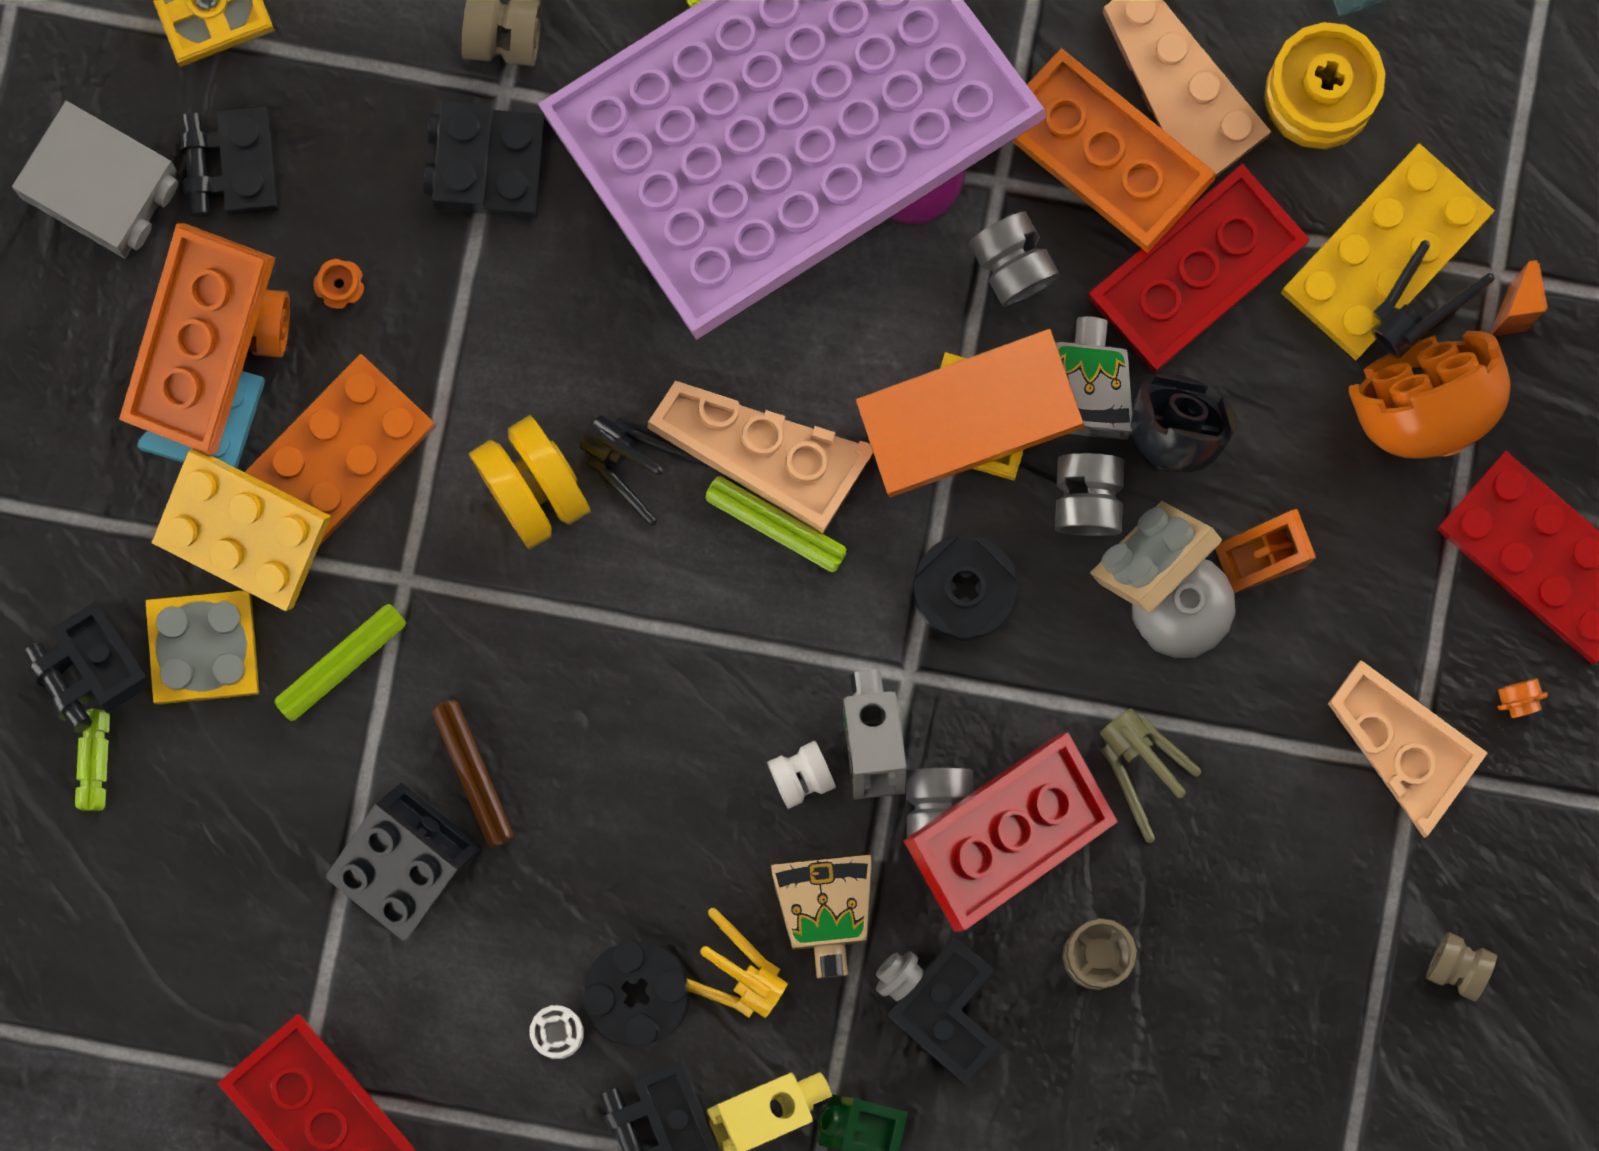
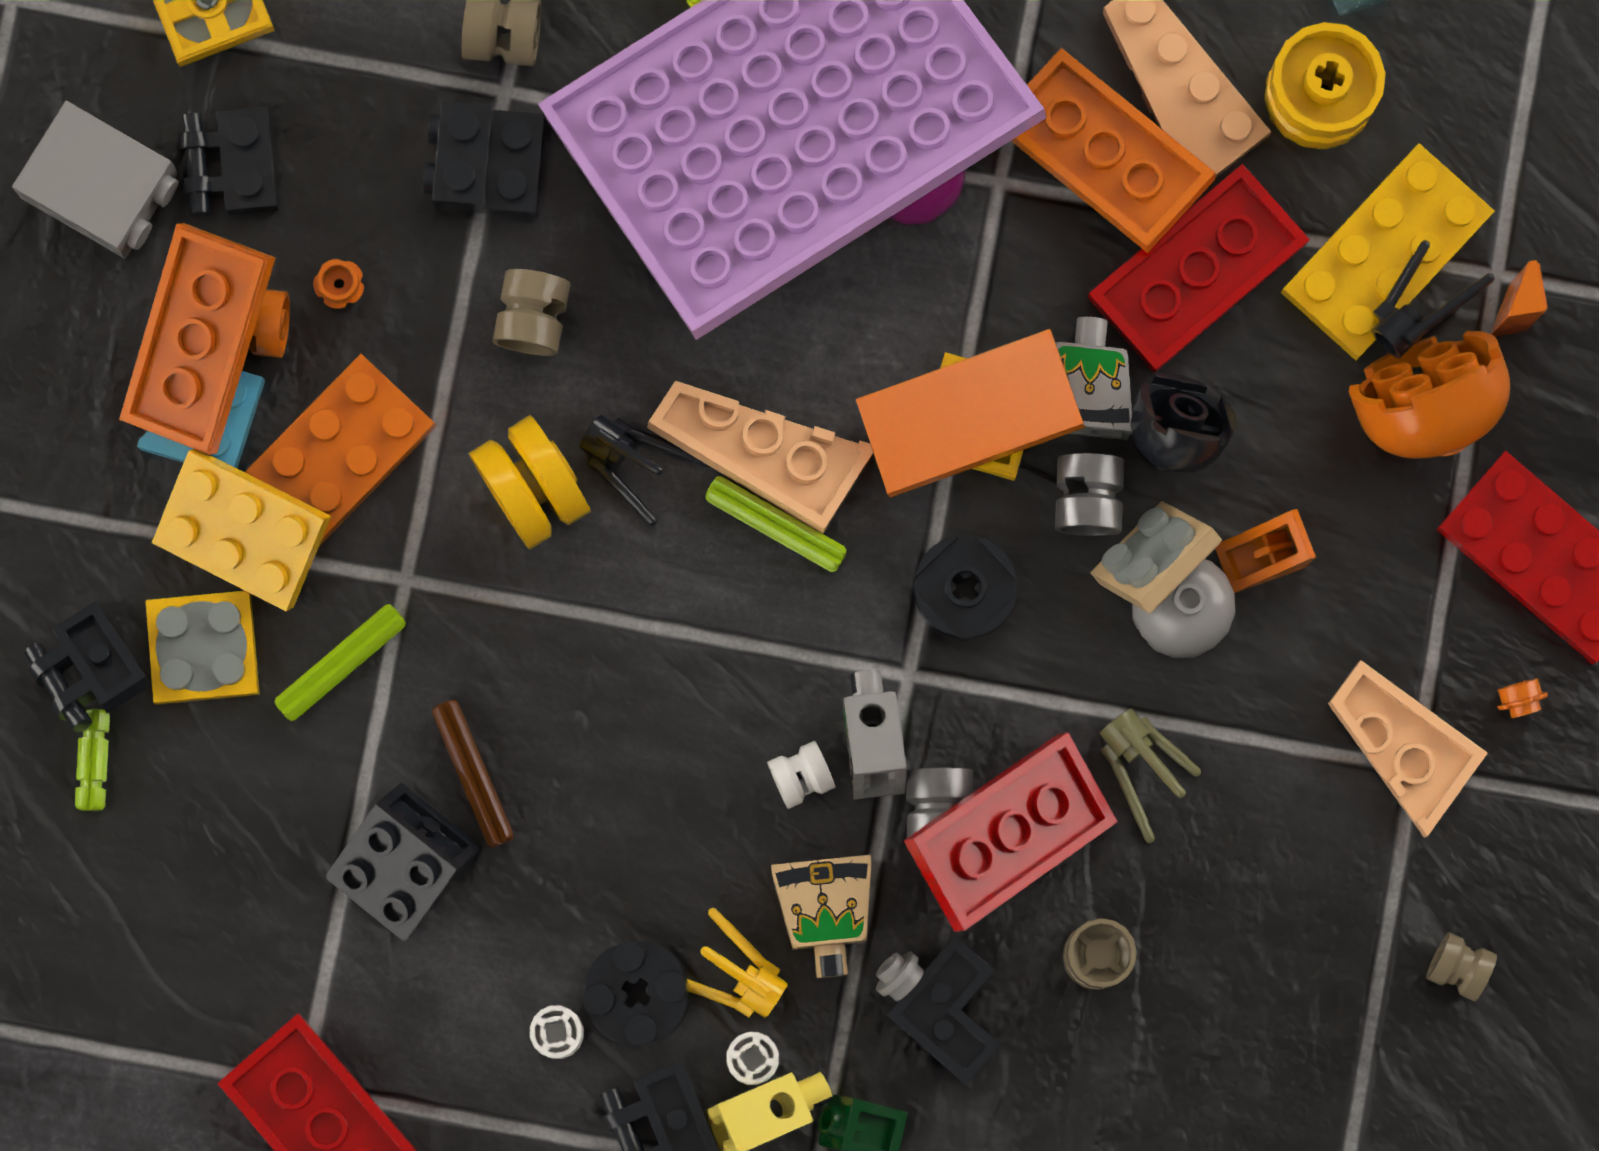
flat silver wheel [968,211,1061,307] -> none
none -> dark tan wheel [492,269,571,356]
none -> white wheel [727,1032,779,1085]

